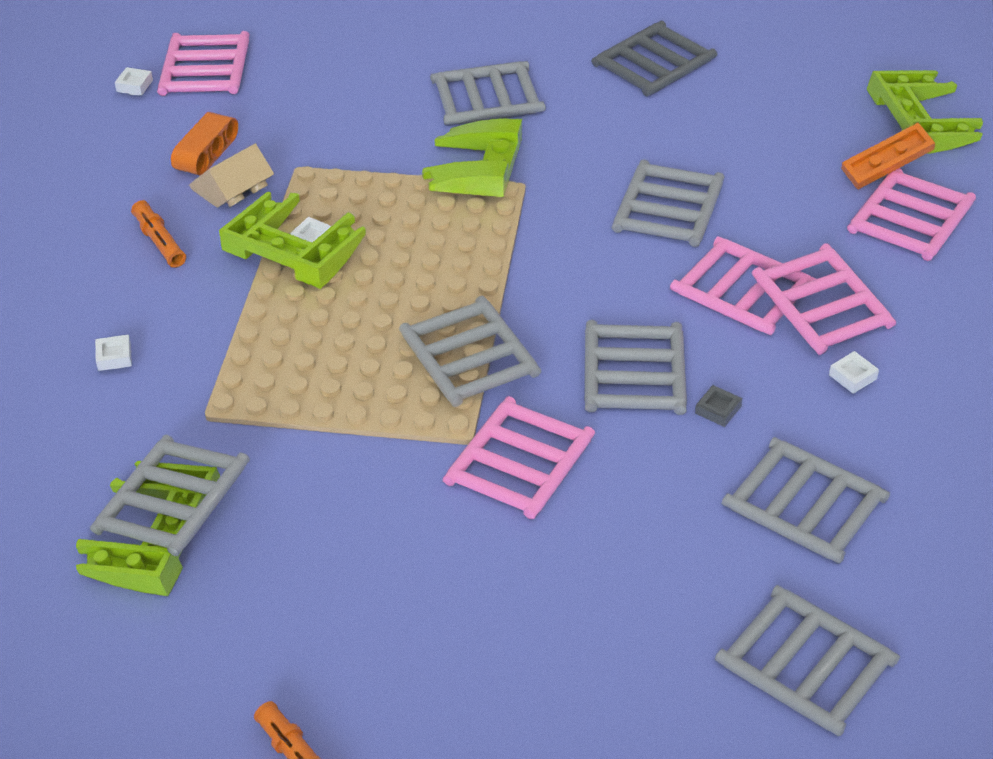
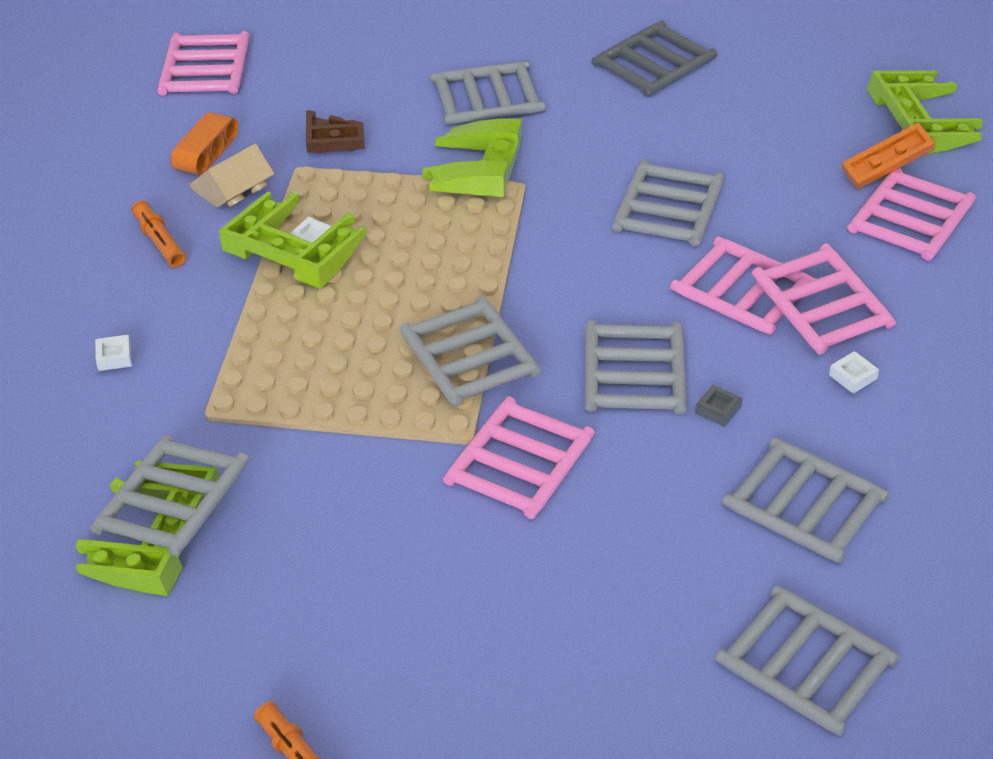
white plate [115,67,153,96] -> none
none -> reddish brown wing [306,110,365,153]

